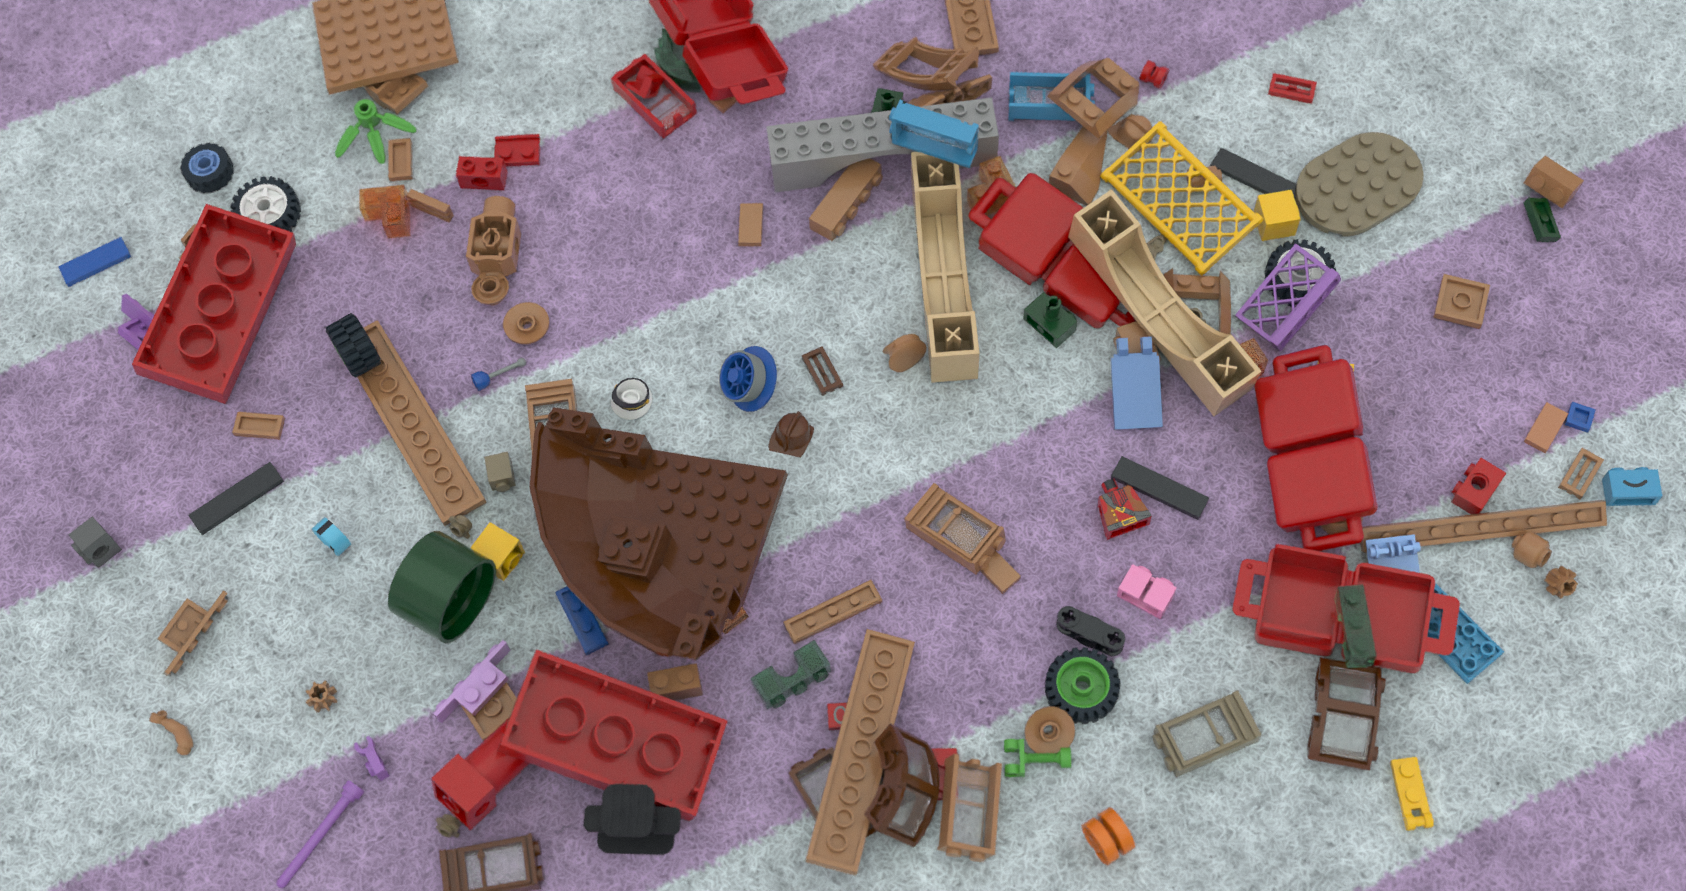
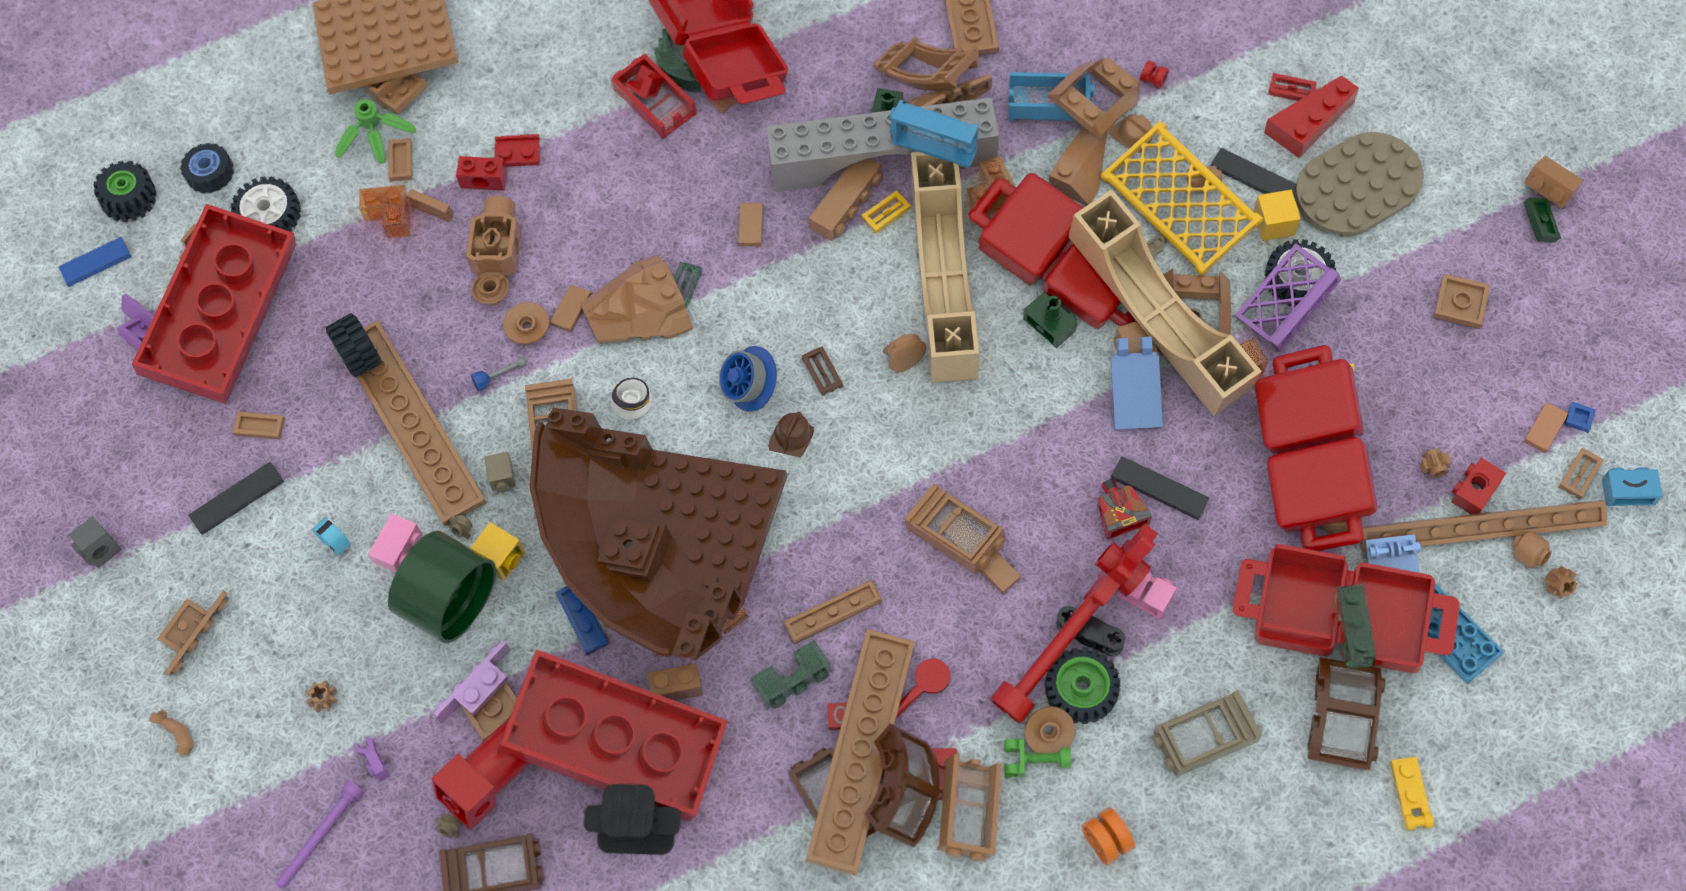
none -> black wheel [93,161,157,222]
none -> bright pink piece [368,513,422,572]
none -> medium nougat tile [550,284,592,333]
none -> medium nougat wedge [580,255,693,343]
none -> tile [674,262,702,309]
none -> yellow tile [861,190,911,234]
none -> red piece [895,659,950,720]
none -> red piece [989,524,1158,724]
none -> red wedge [1264,75,1359,158]
none -> medium nougat gear [1419,448,1452,478]

